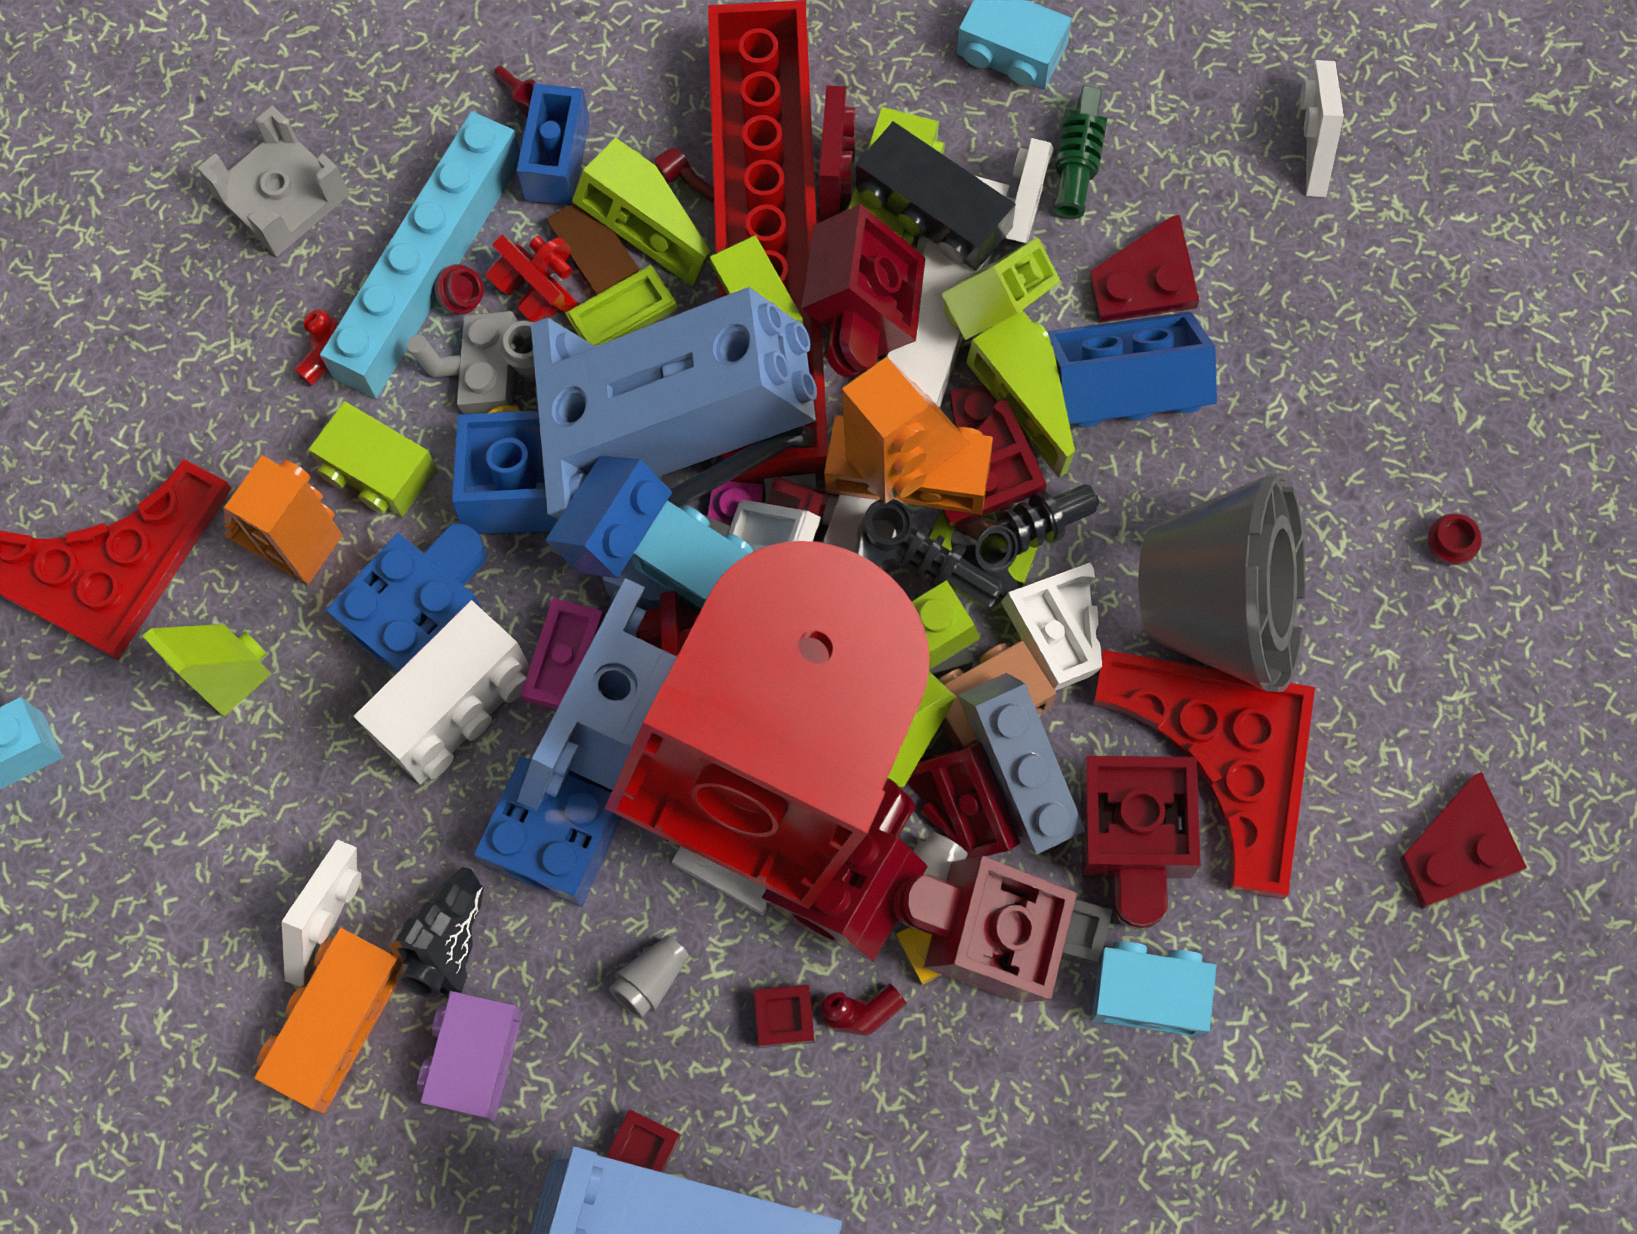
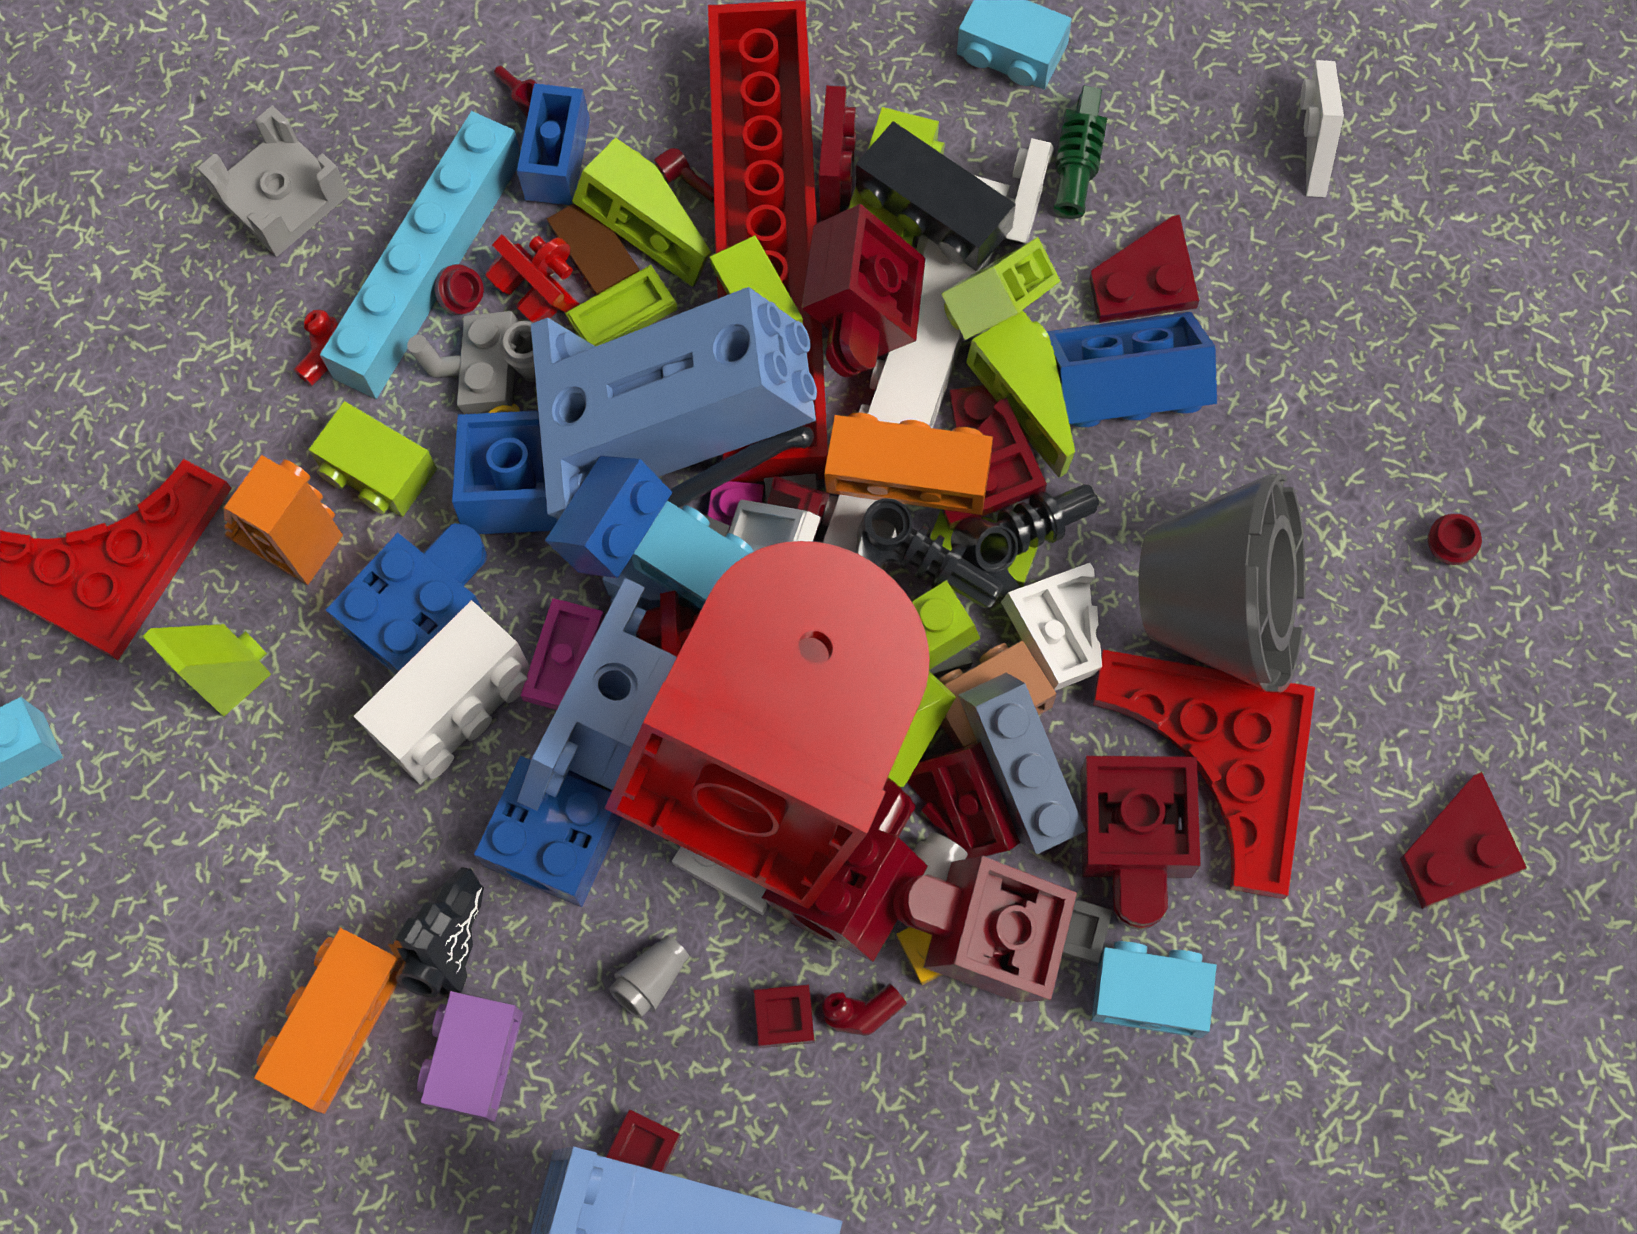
white wing [282,840,361,987] -> none
orange wedge [842,357,970,504] -> none

